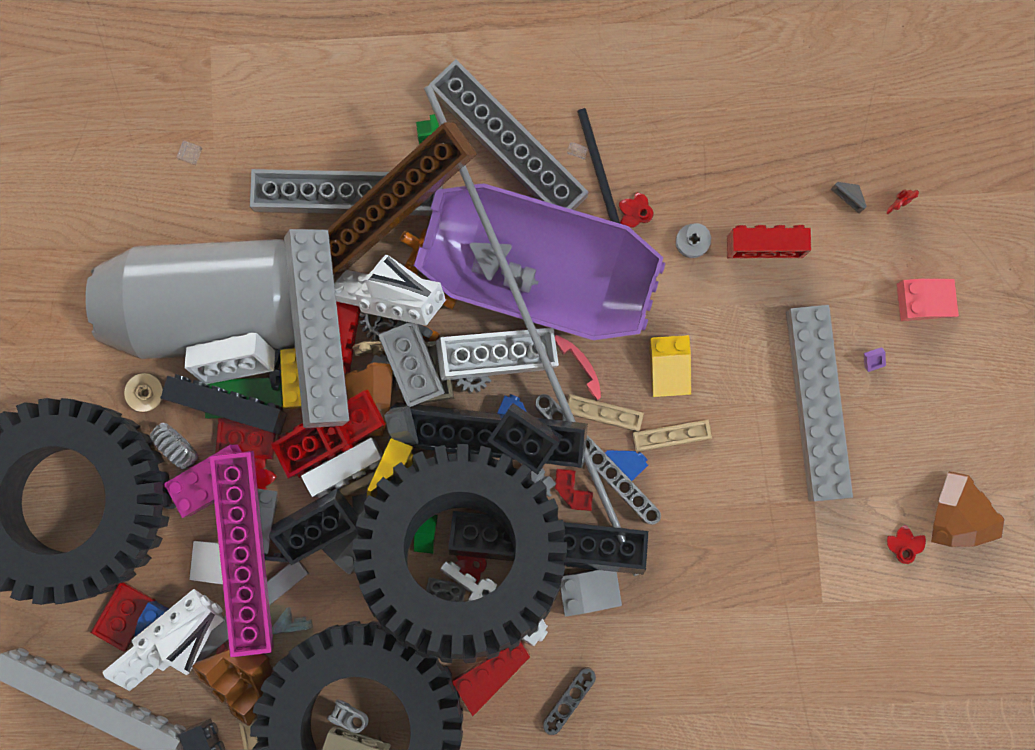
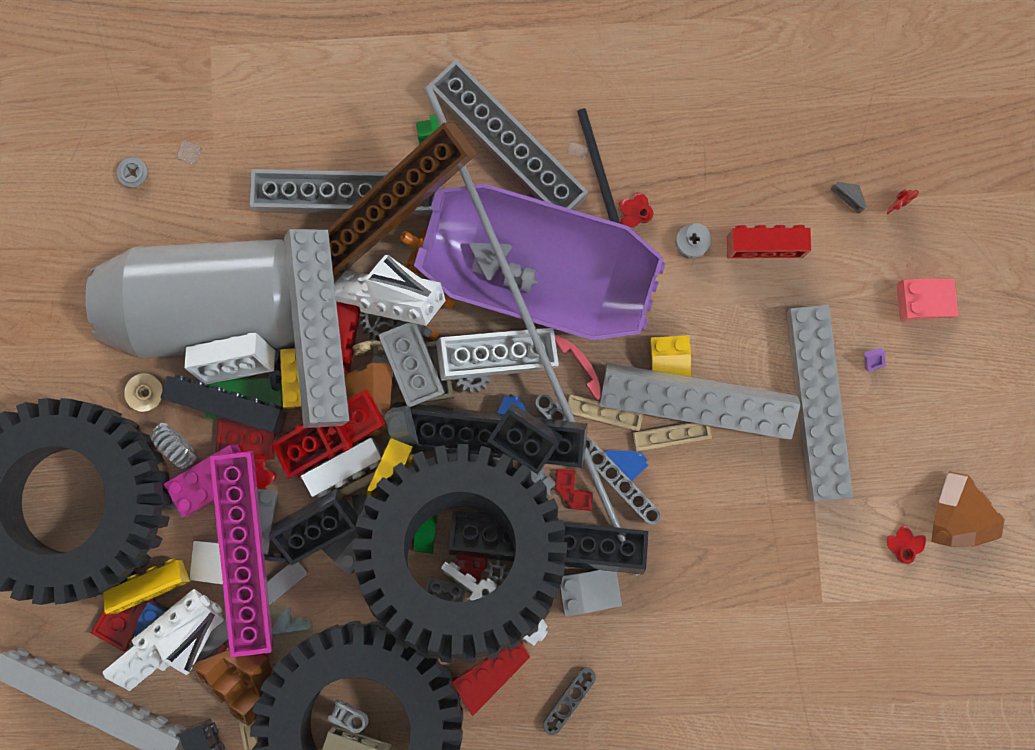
none -> yellow slope [103,558,191,614]
none -> light grey gear [117,157,148,187]
none -> light grey gear [485,560,509,583]
none -> light grey brick [600,363,801,440]

